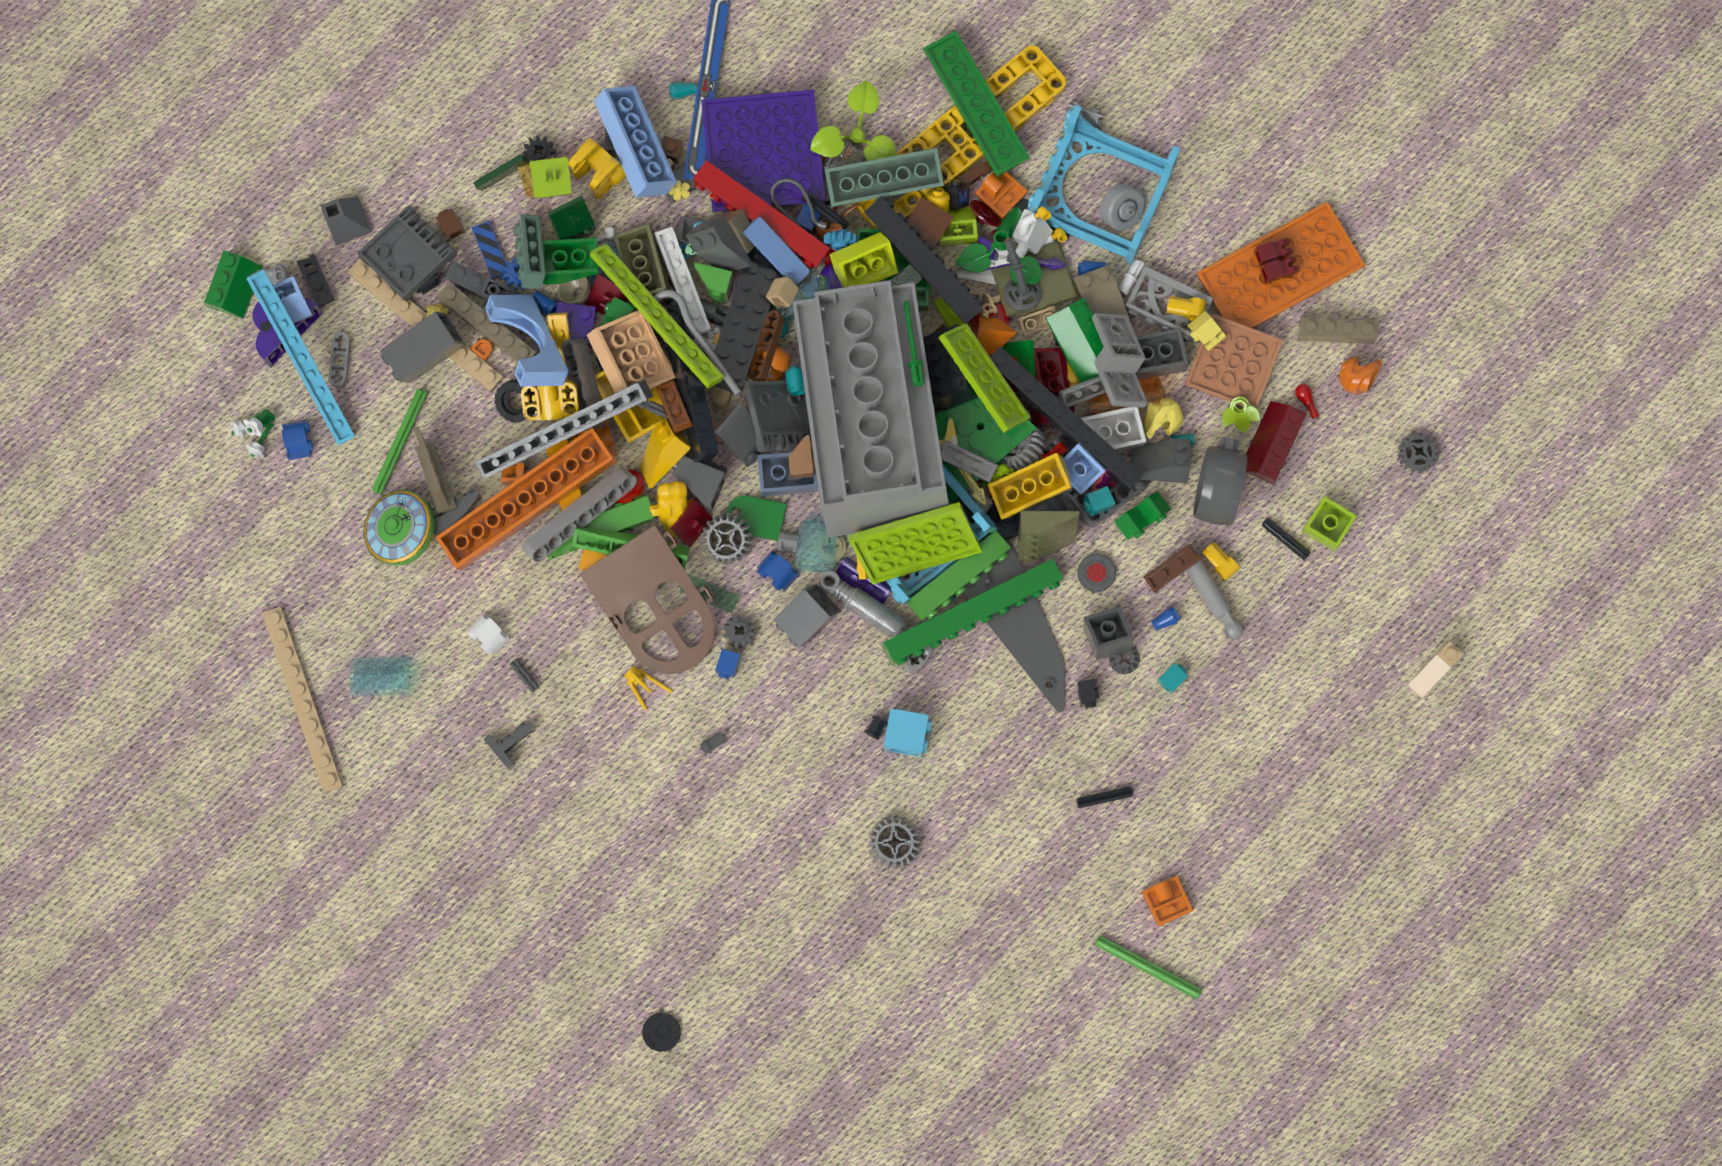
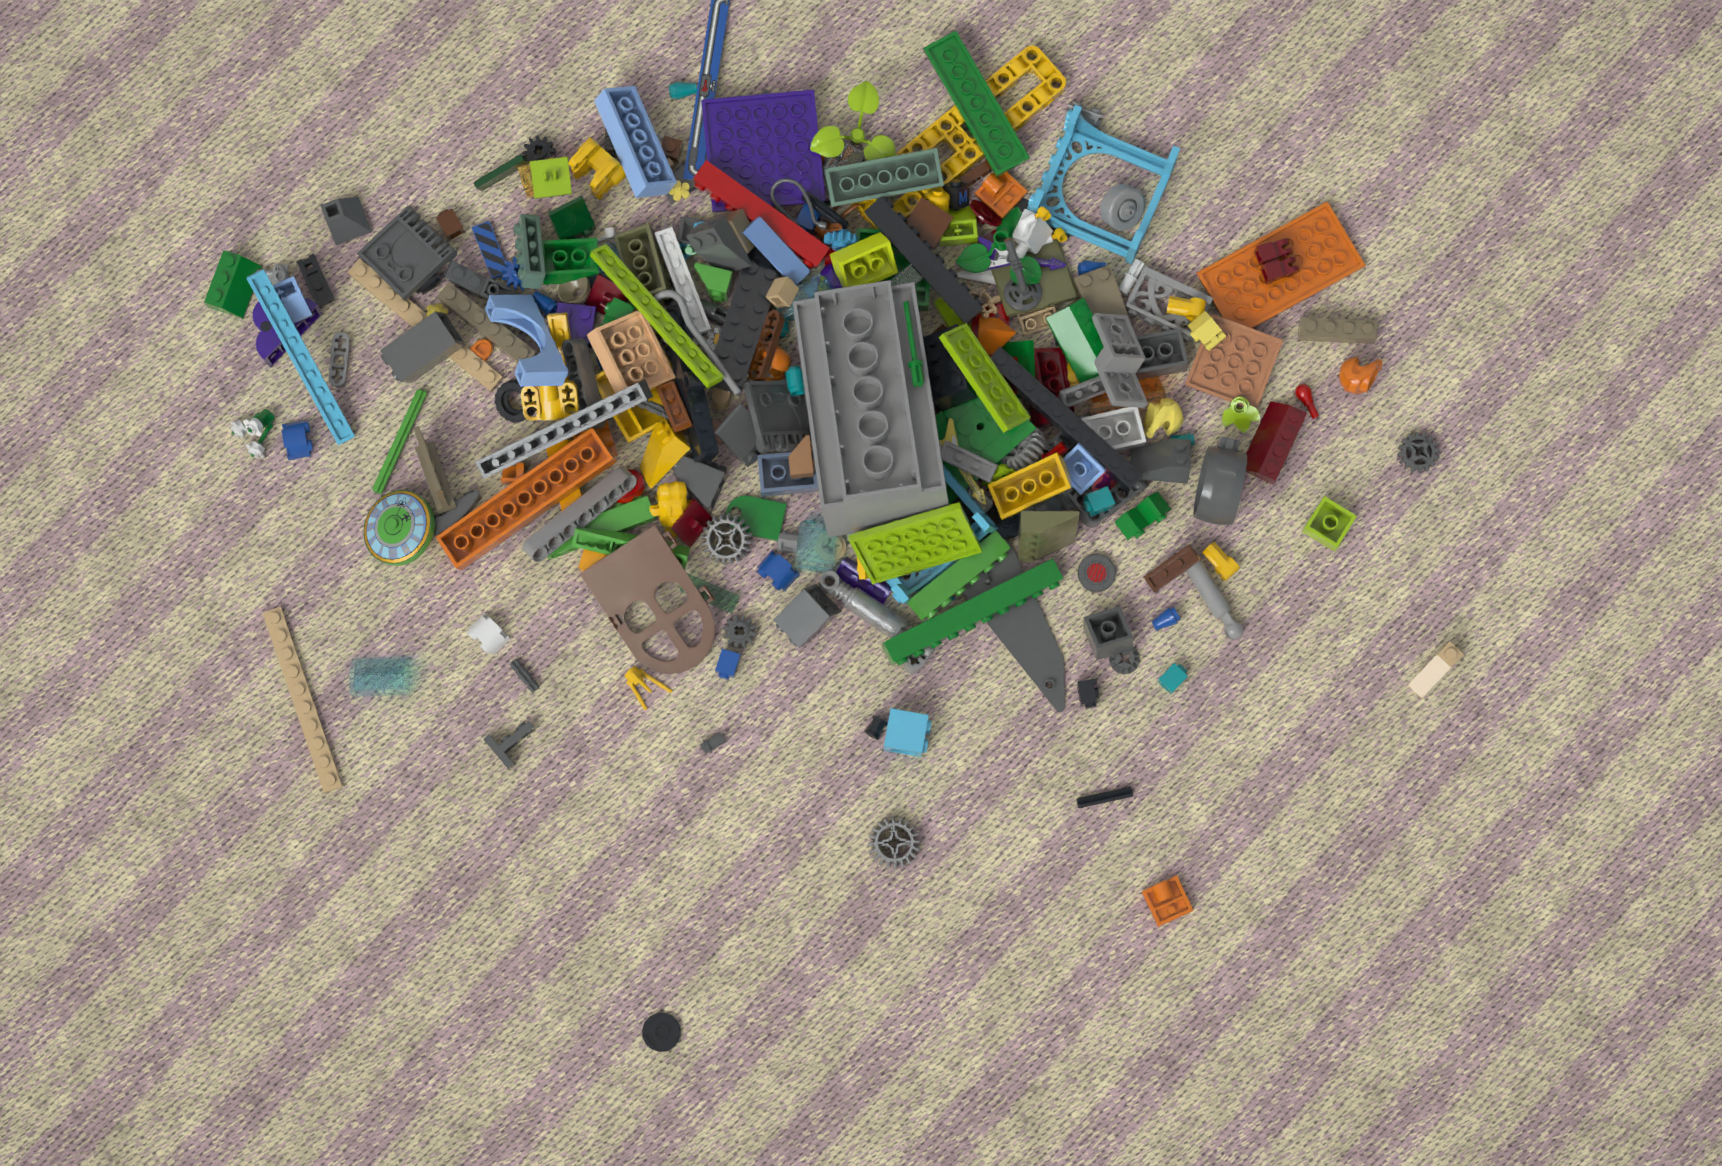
bright green axle [1095,936,1202,999] -> none
black axle [1262,518,1311,560] -> none

